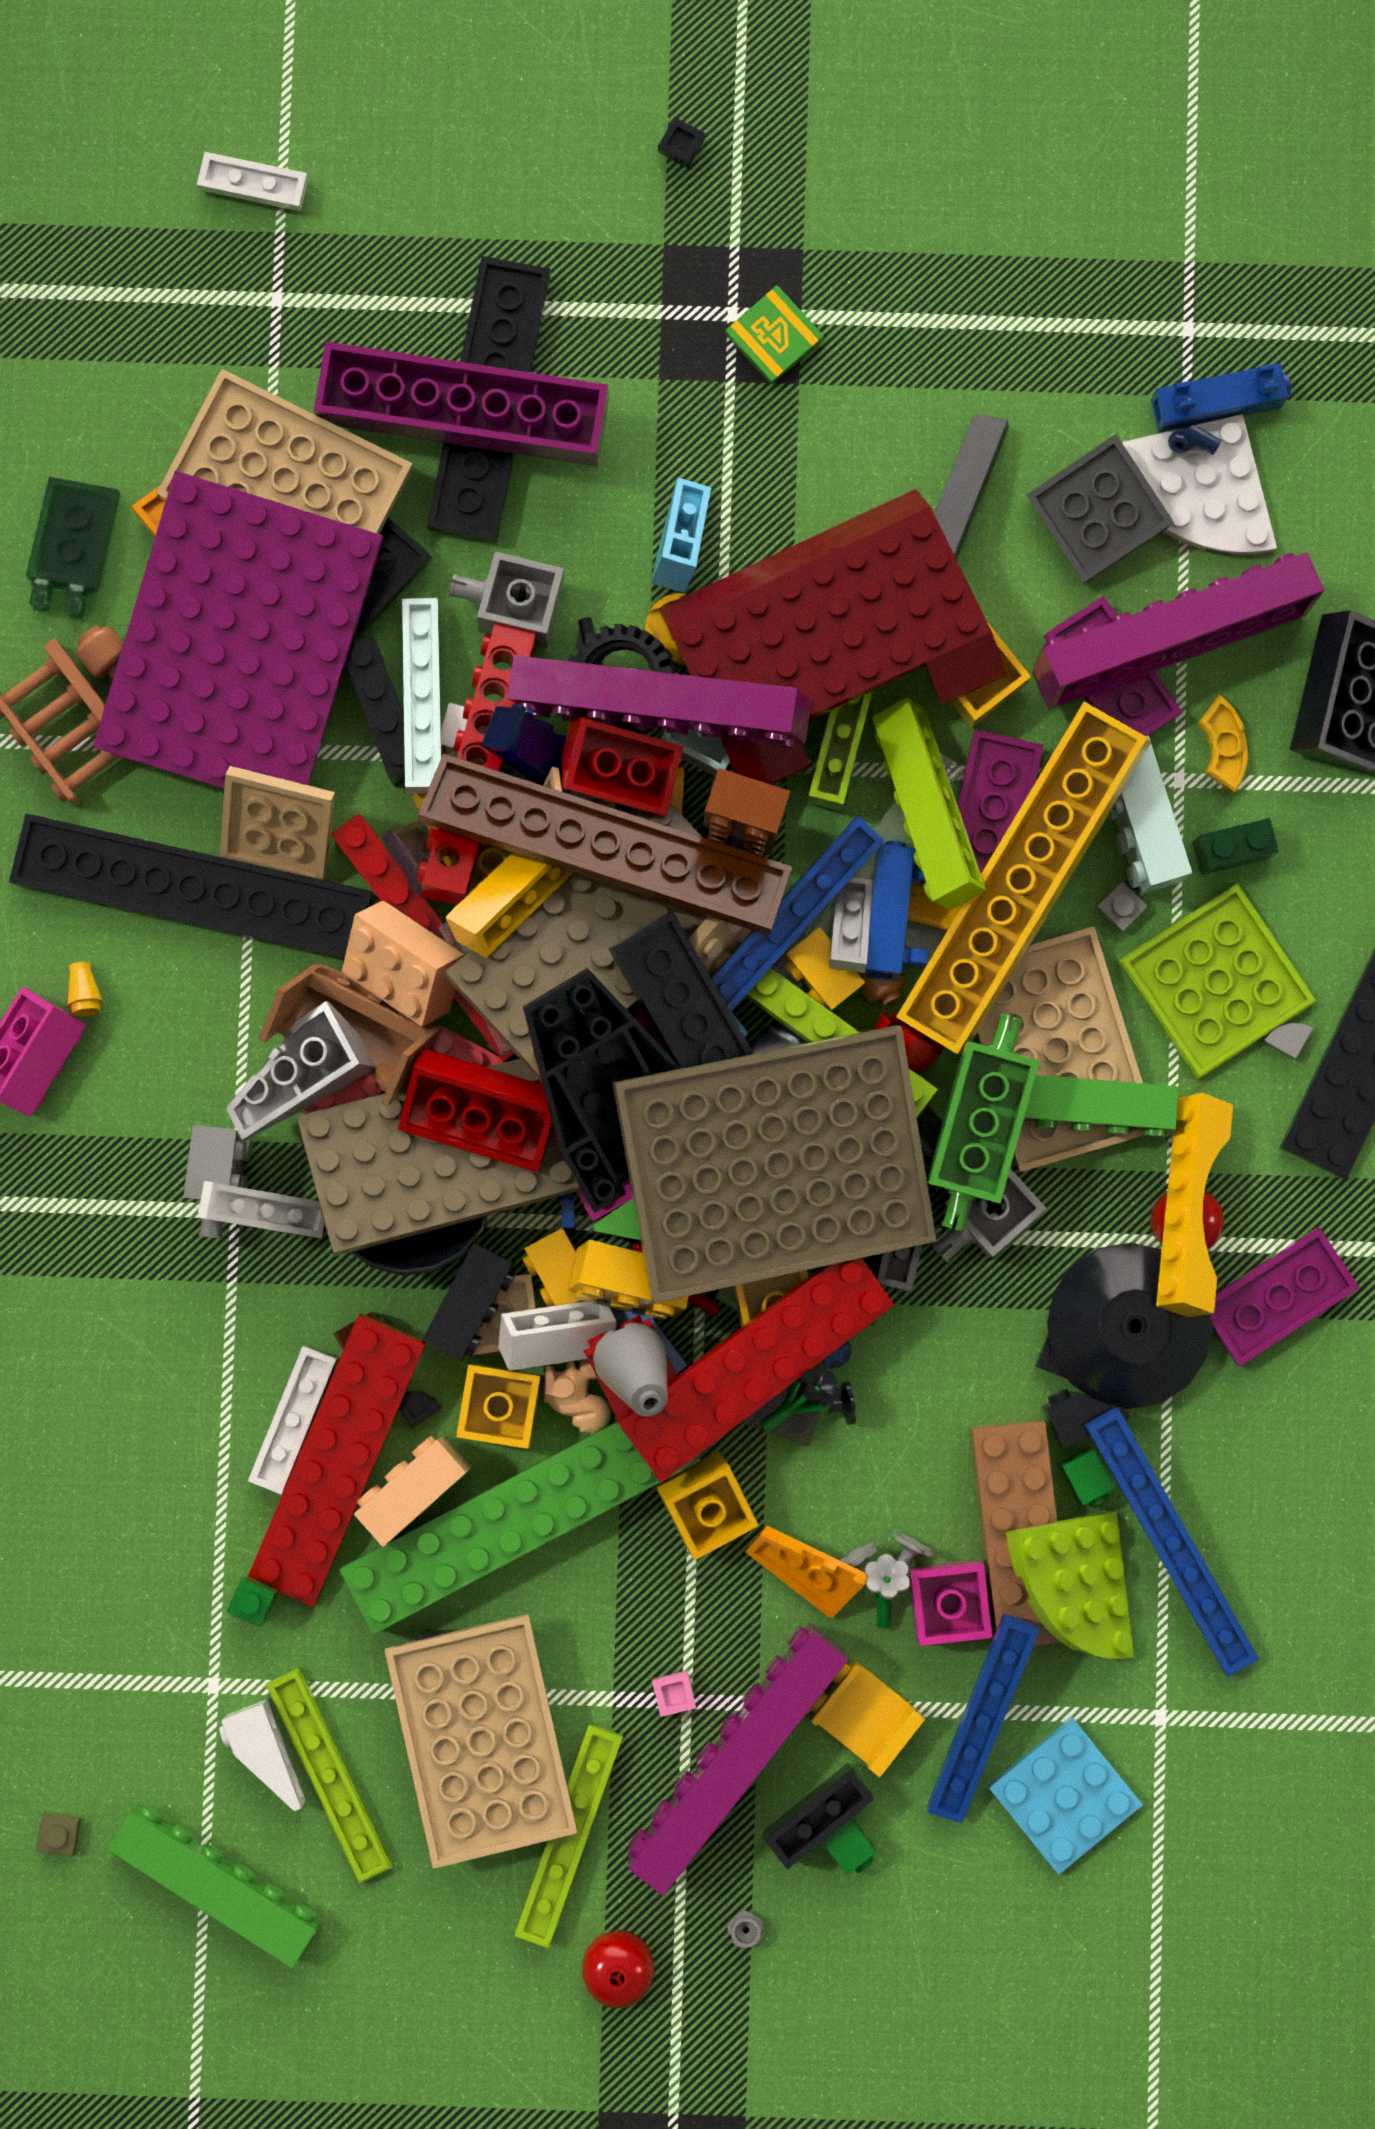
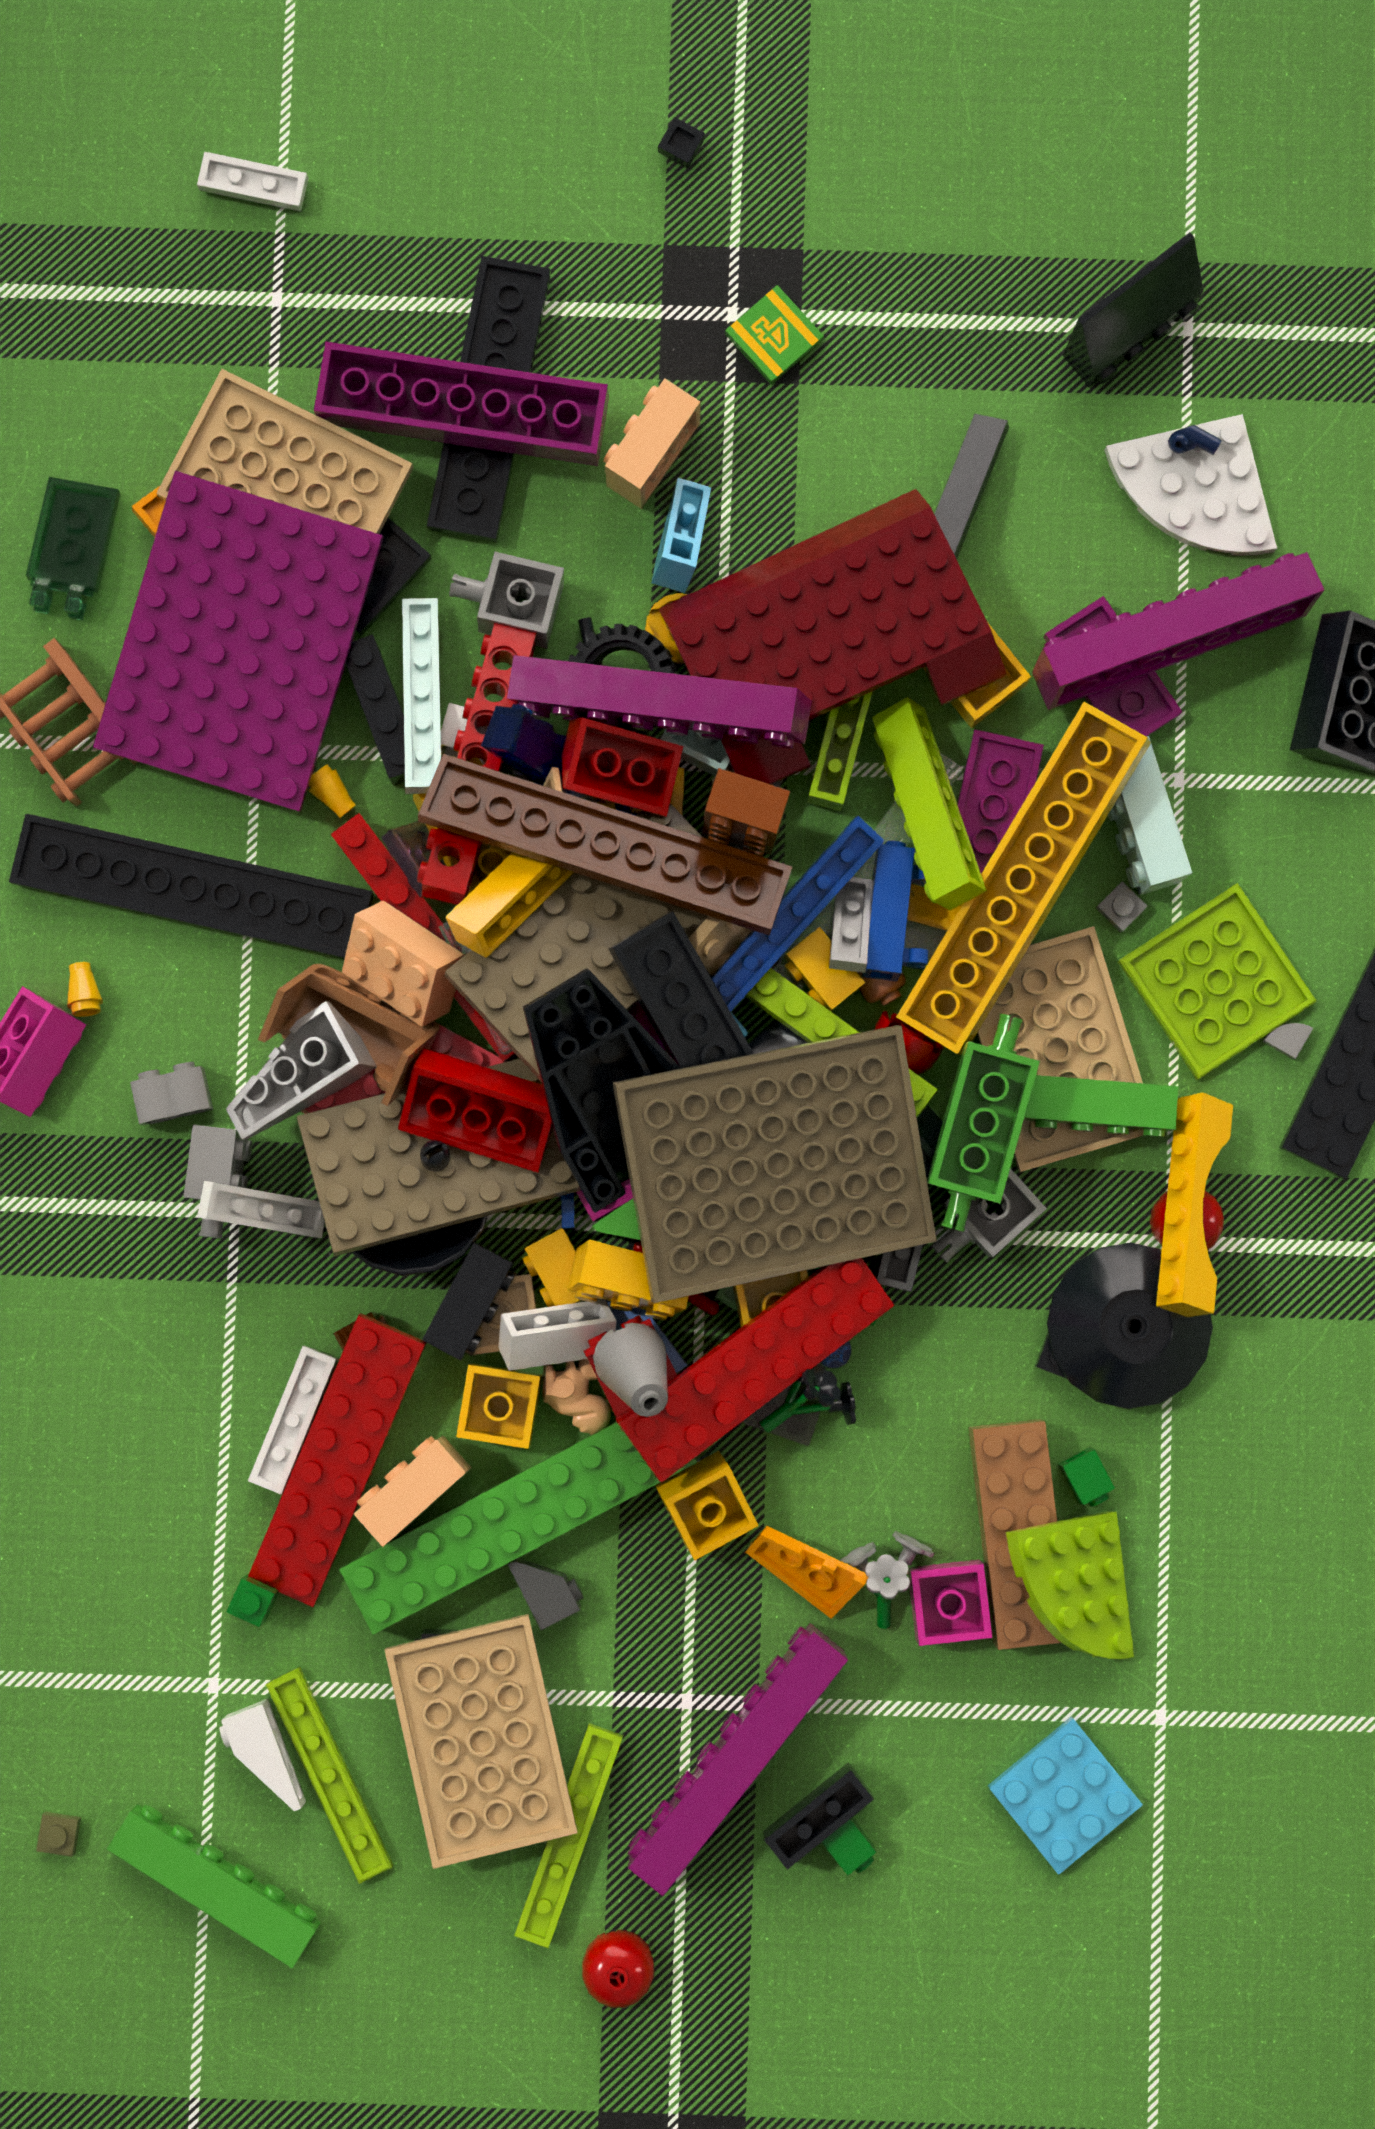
nougat head [76,625,124,679] -> none
tan plate [220,766,335,880] -> none
black tile [399,1392,443,1428] -> none
bright pink plate [652,1670,696,1717] -> none
light grey plate [728,1911,764,1948] -> none
yellow panel [809,1659,925,1778] -> none
blue plate [927,1613,1040,1823] -> none
dark grey plate [1026,434,1174,584] -> none
black slope [1041,1389,1130,1448] -> none
blue plate [1085,1407,1259,1677] -> none
blue brick [1151,363,1291,433] -> none
dark green brick [1193,818,1279,875] -> none
yellow tile [1197,694,1249,794] -> none
magenta plate [1211,1227,1360,1366] -> none
none -> light grey brick [130,1062,213,1126]
none -> yellow cone [308,764,356,818]
none -> black hinge [420,1140,450,1172]
none -> dark grey slope [508,1558,584,1630]
none -> light nougat brick [603,378,700,509]
none -> black slope [1063,232,1204,387]

